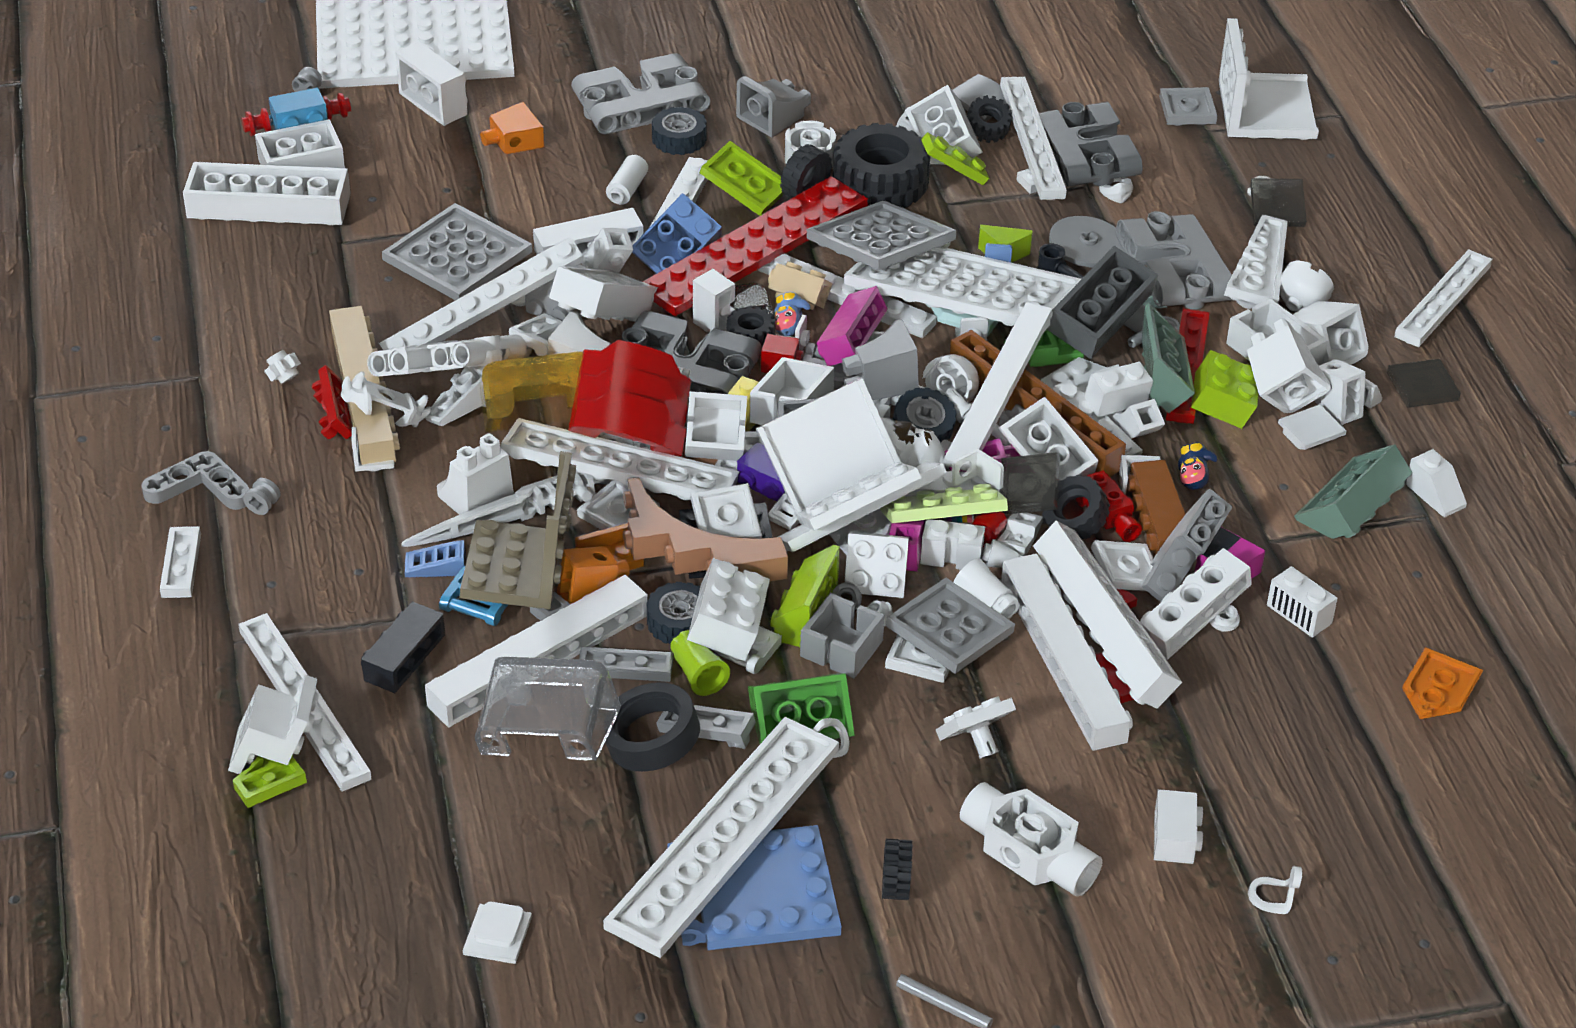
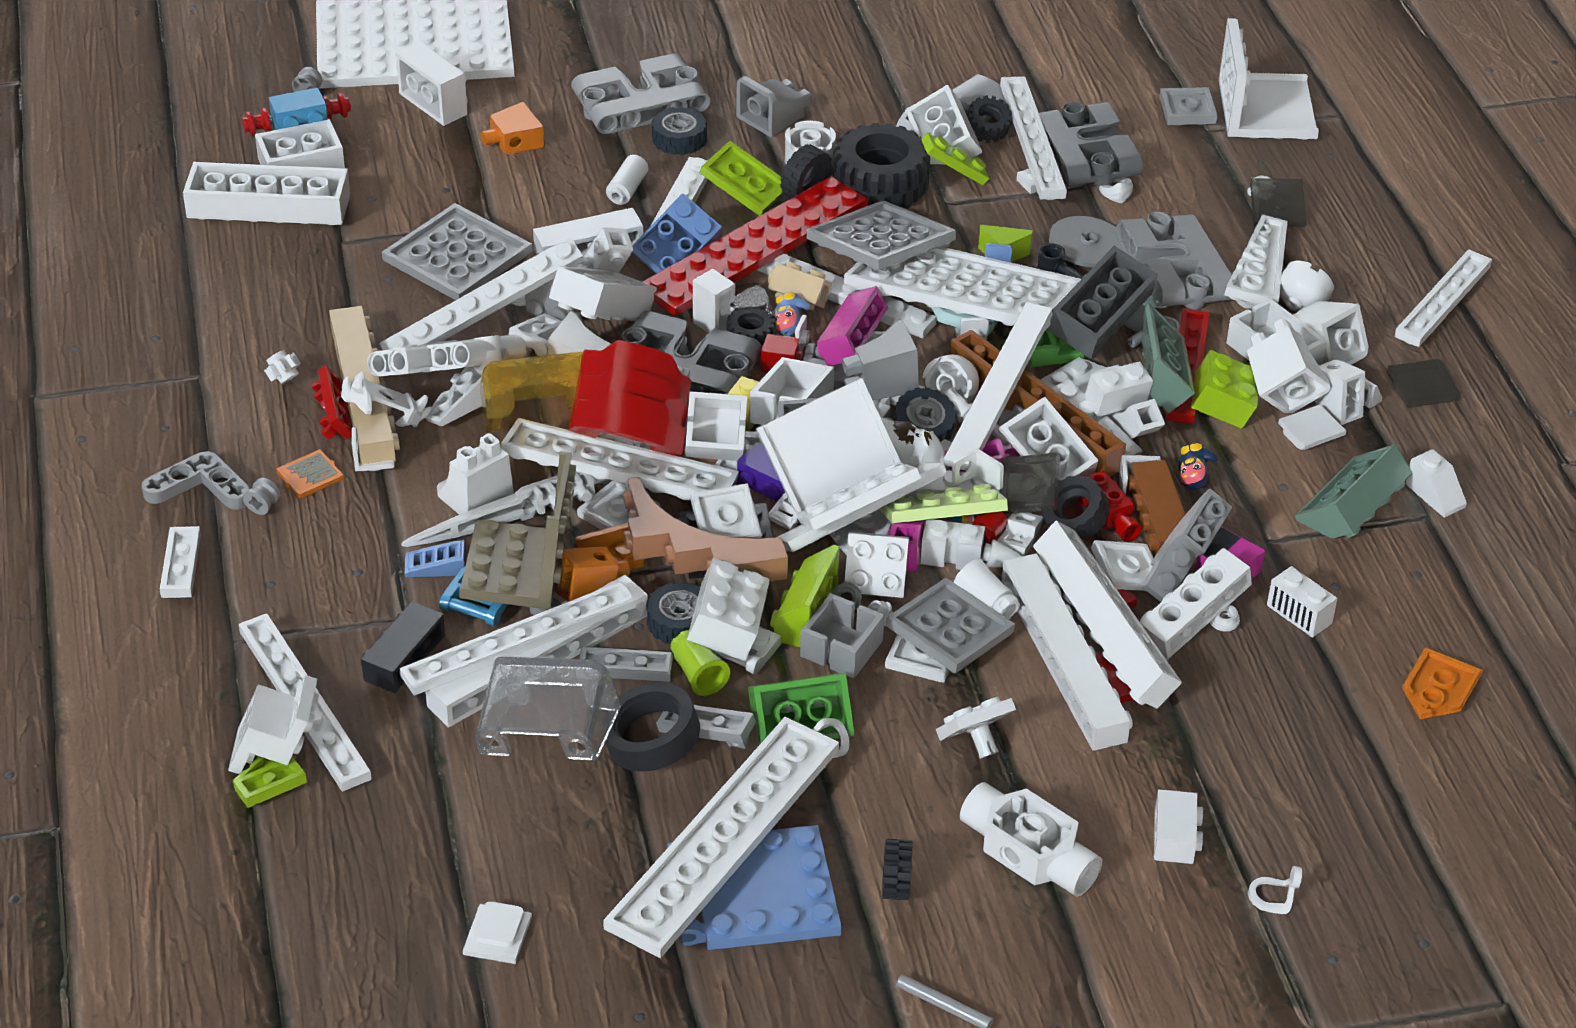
none -> piece [276,449,344,499]
none -> white tile [400,581,637,696]

